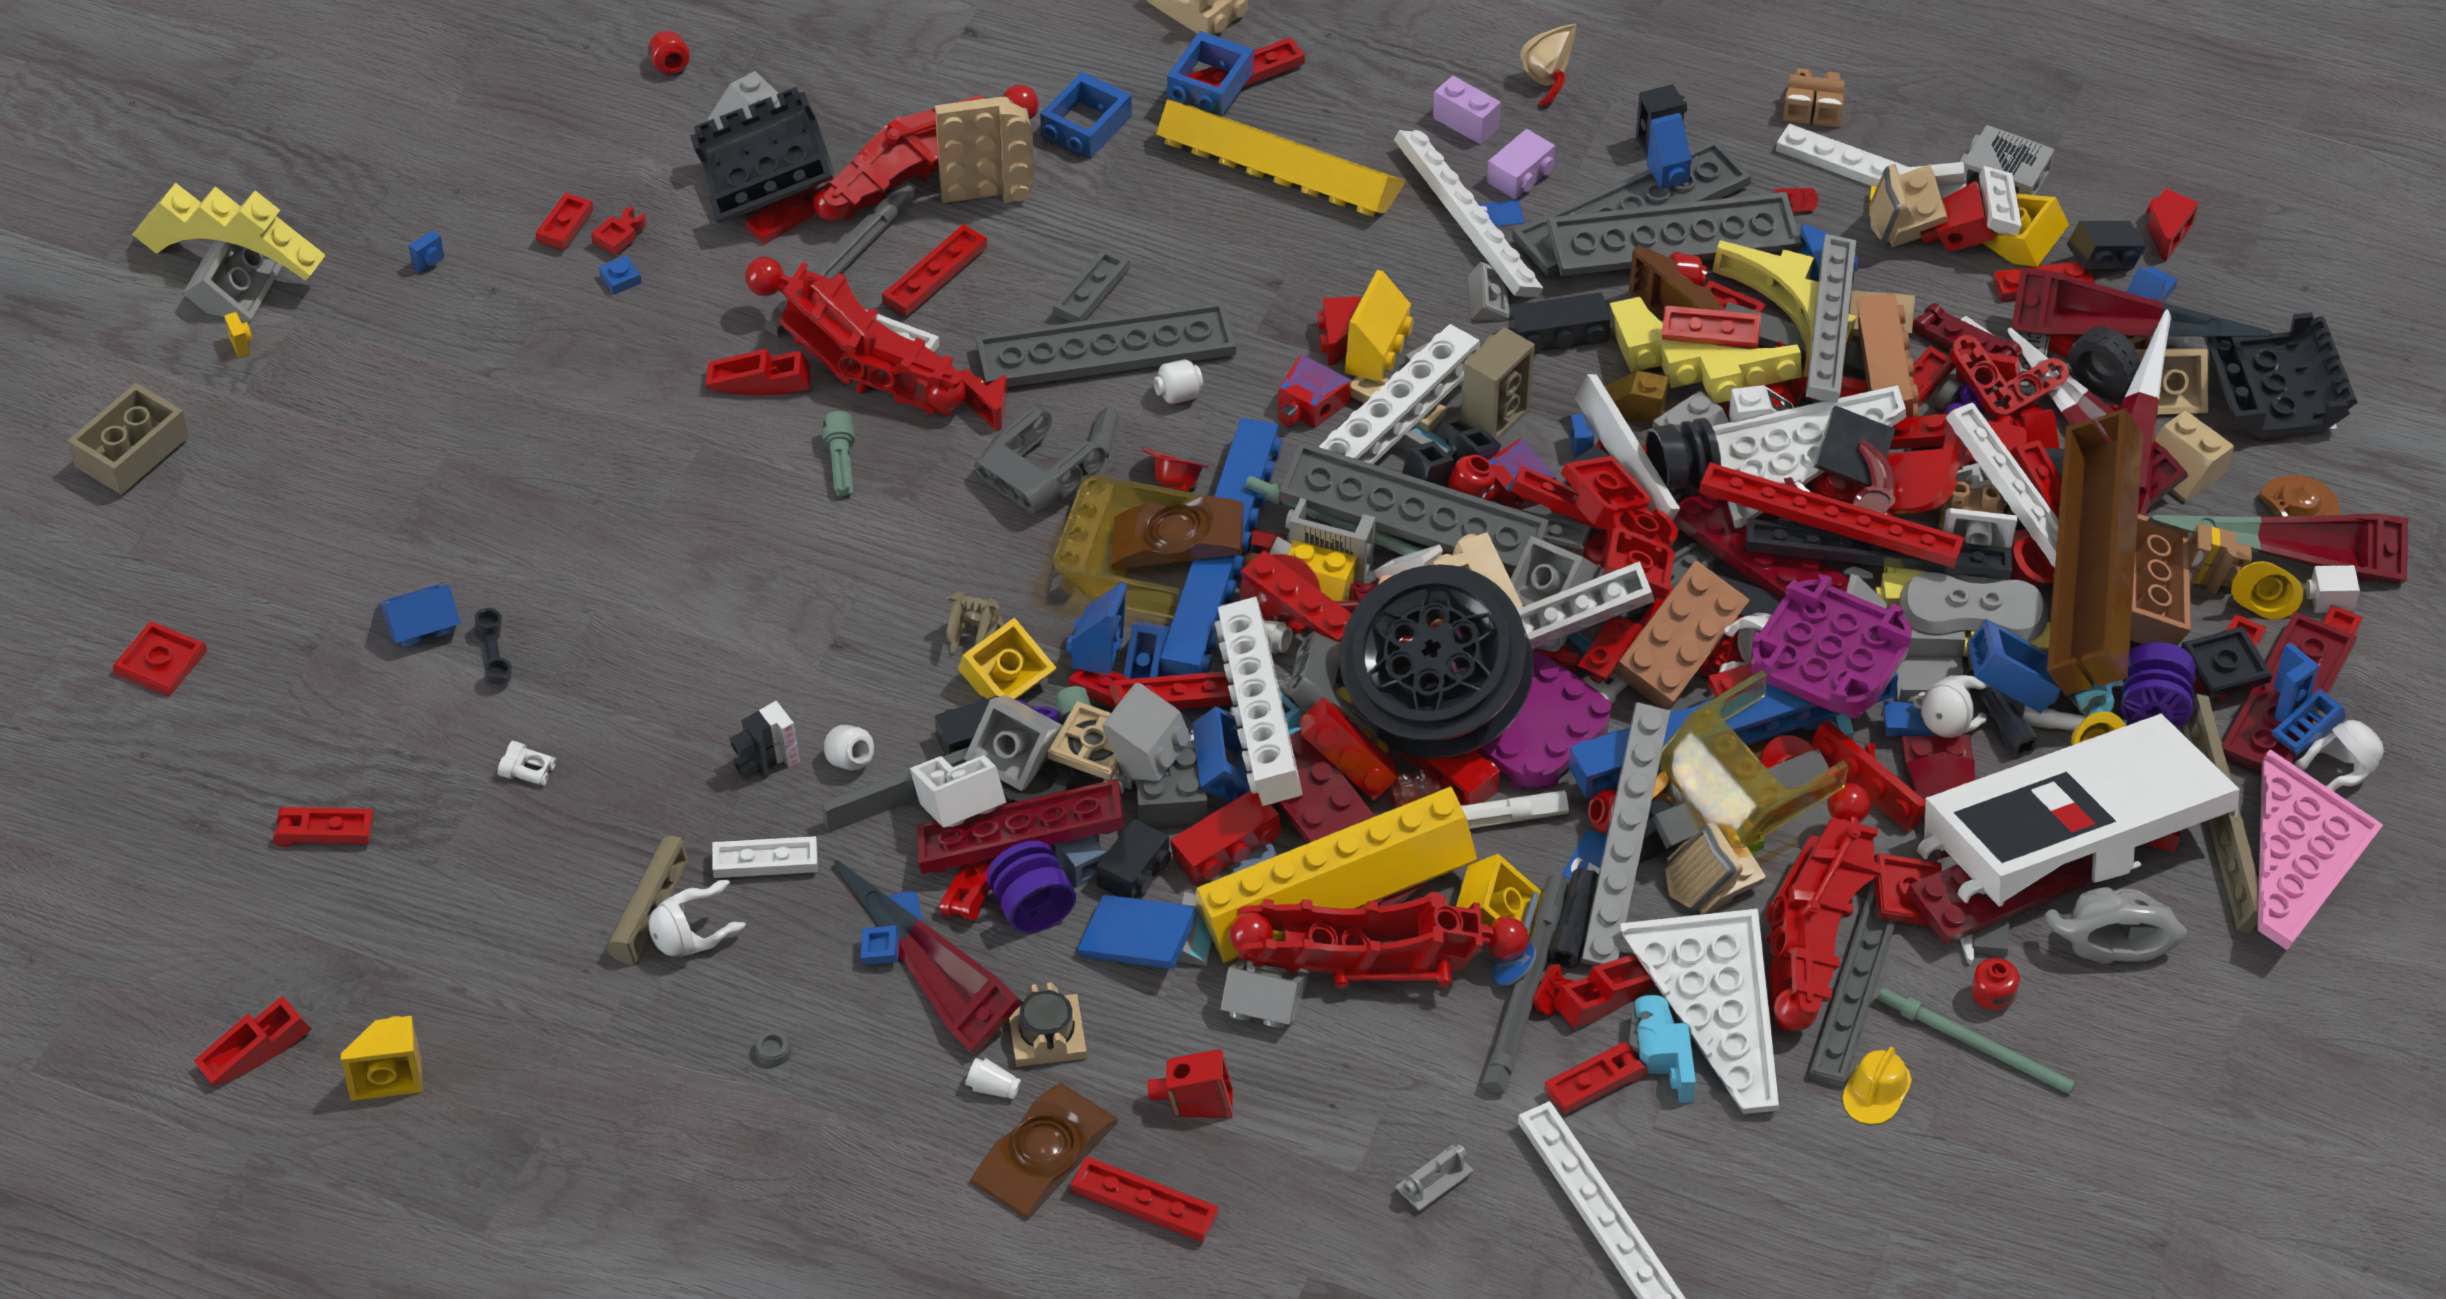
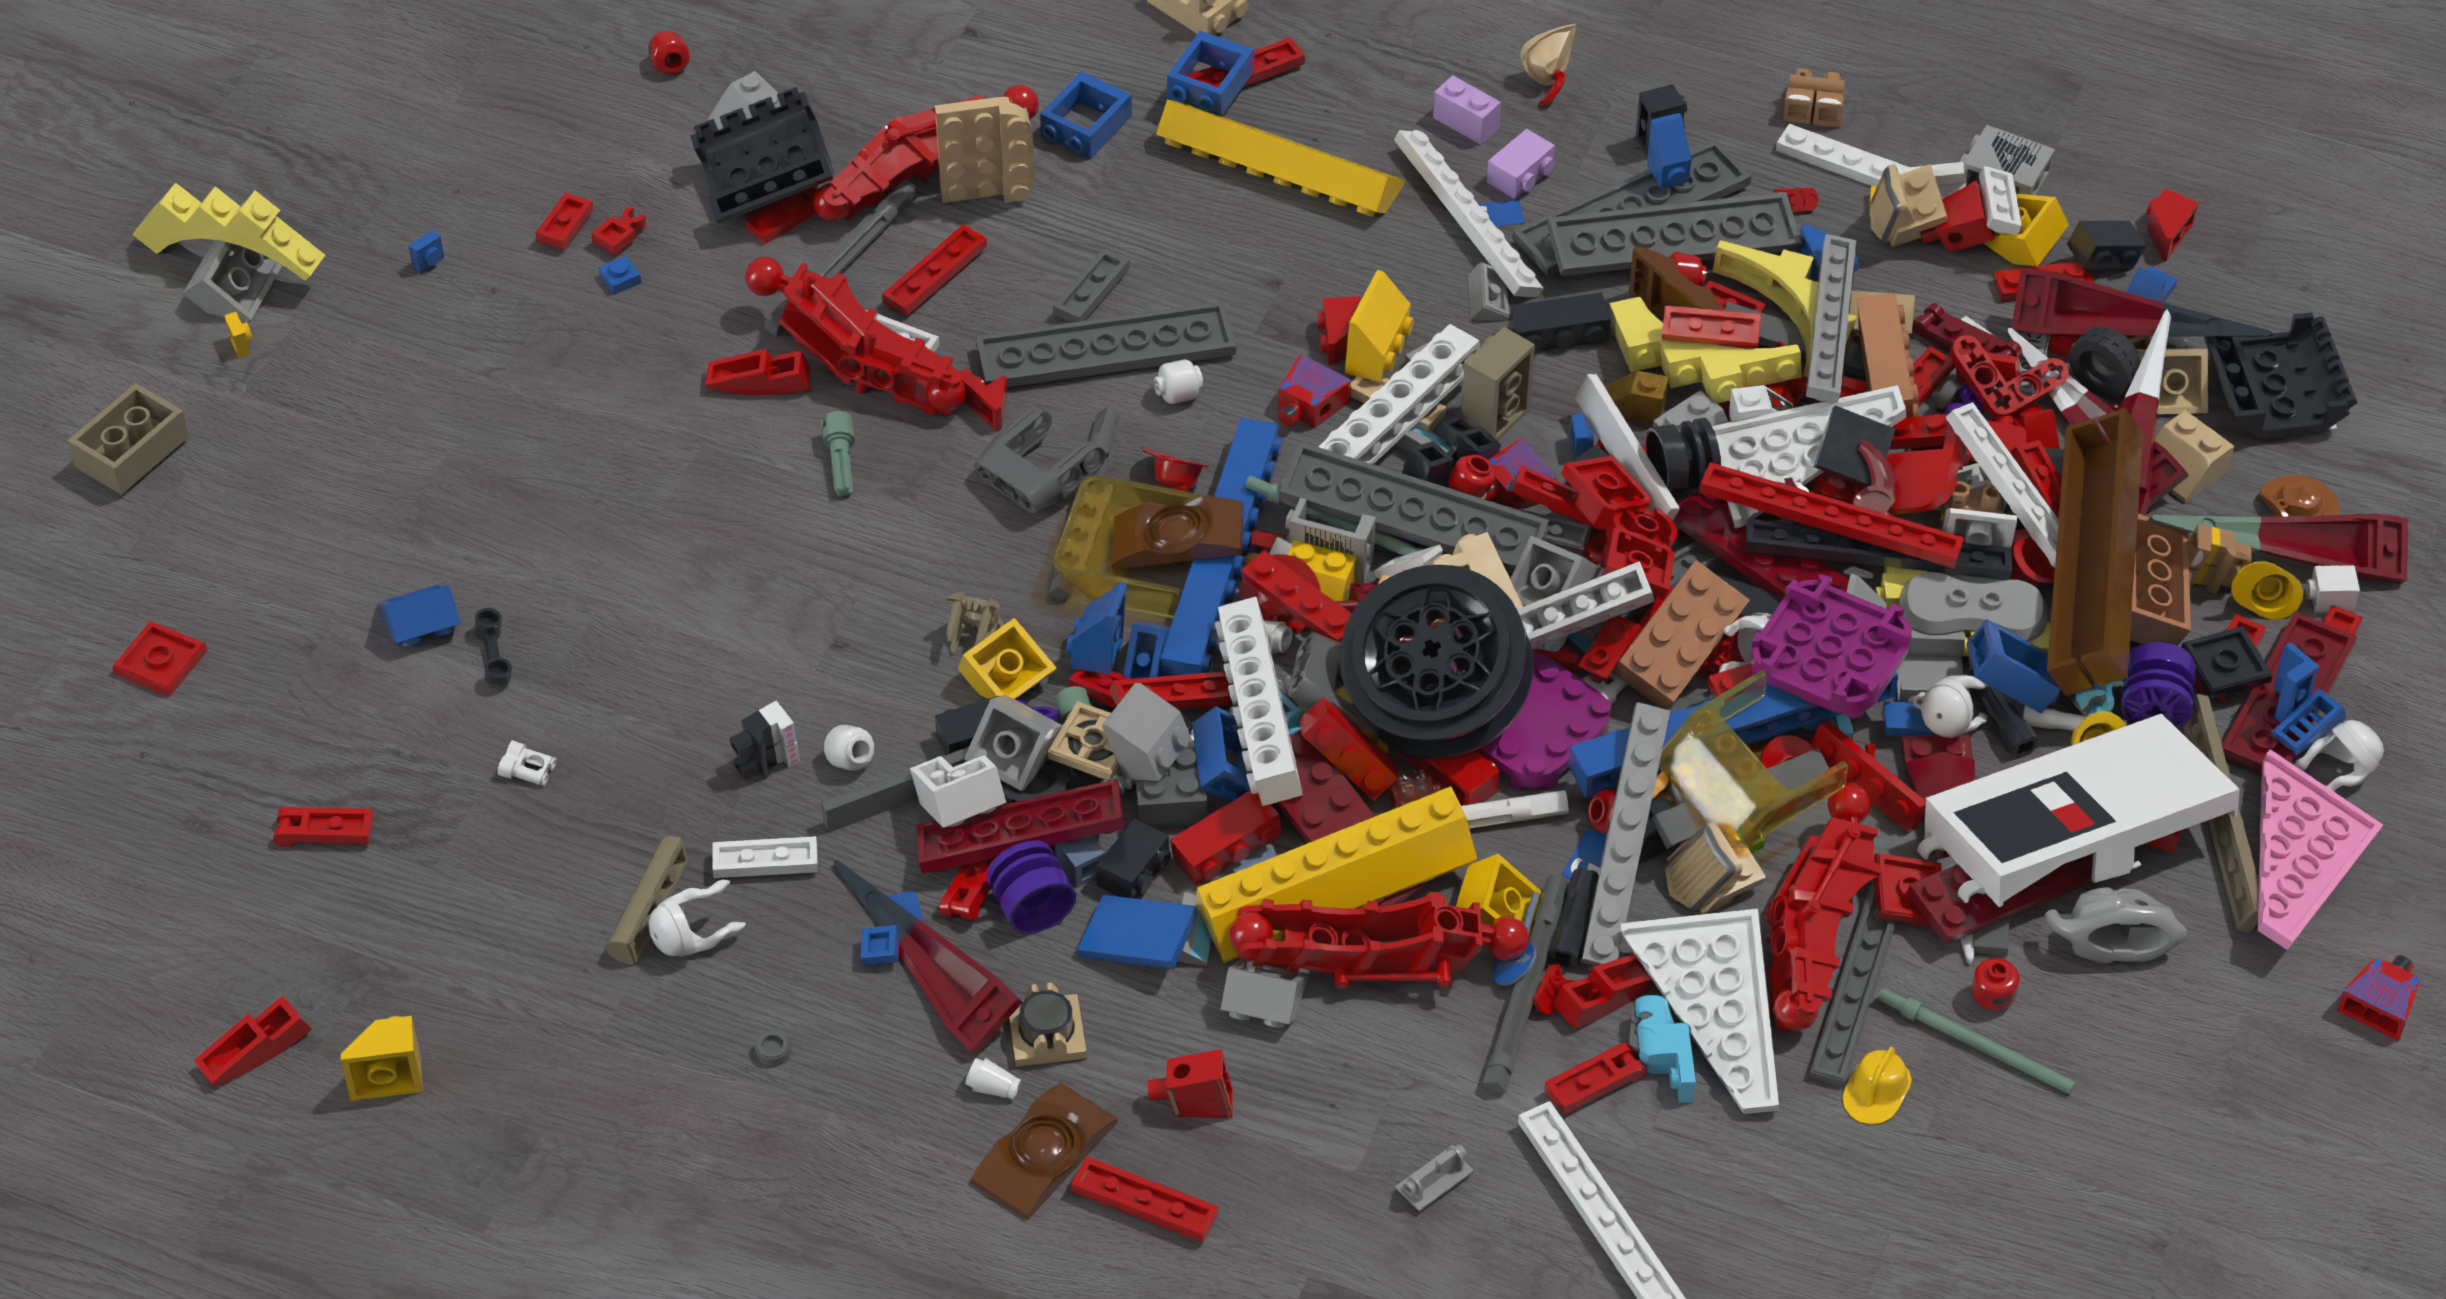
none -> red torso [2337,955,2420,1041]

